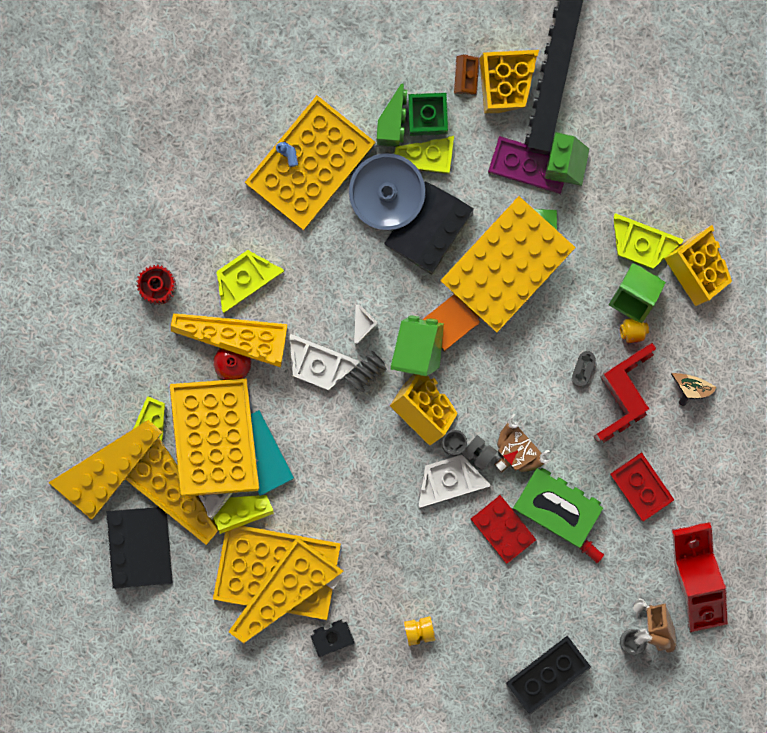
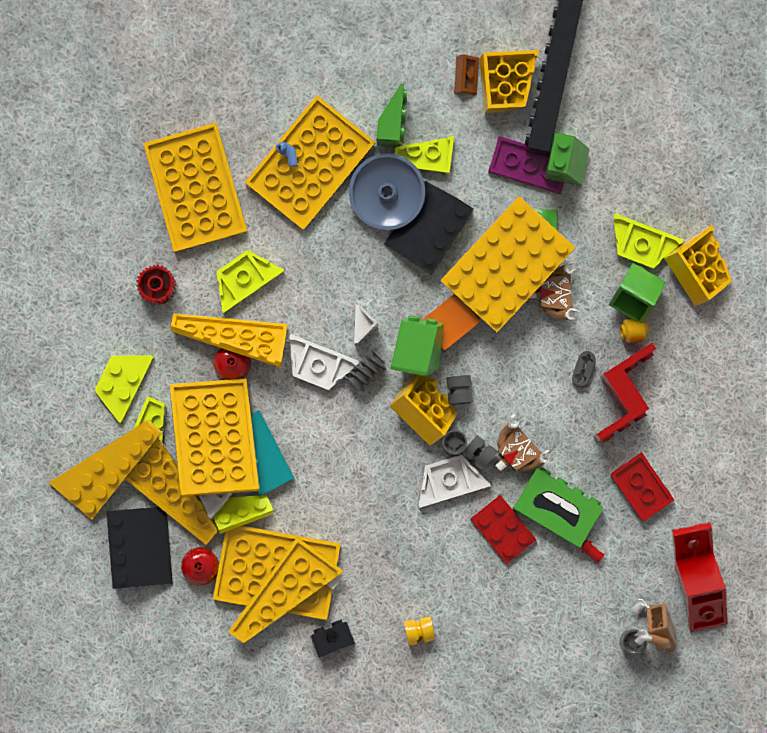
green brick [408,93,448,136] -> none
black brick [506,635,591,715] -> none
shield [671,373,716,406] -> none
none -> neon yellow wing [94,355,154,423]
none -> yellow plate [143,123,248,253]
none -> red cylinder [181,547,219,586]
none -> dark grey wheel [446,375,473,405]
none -> medium nougat torso [528,262,579,321]

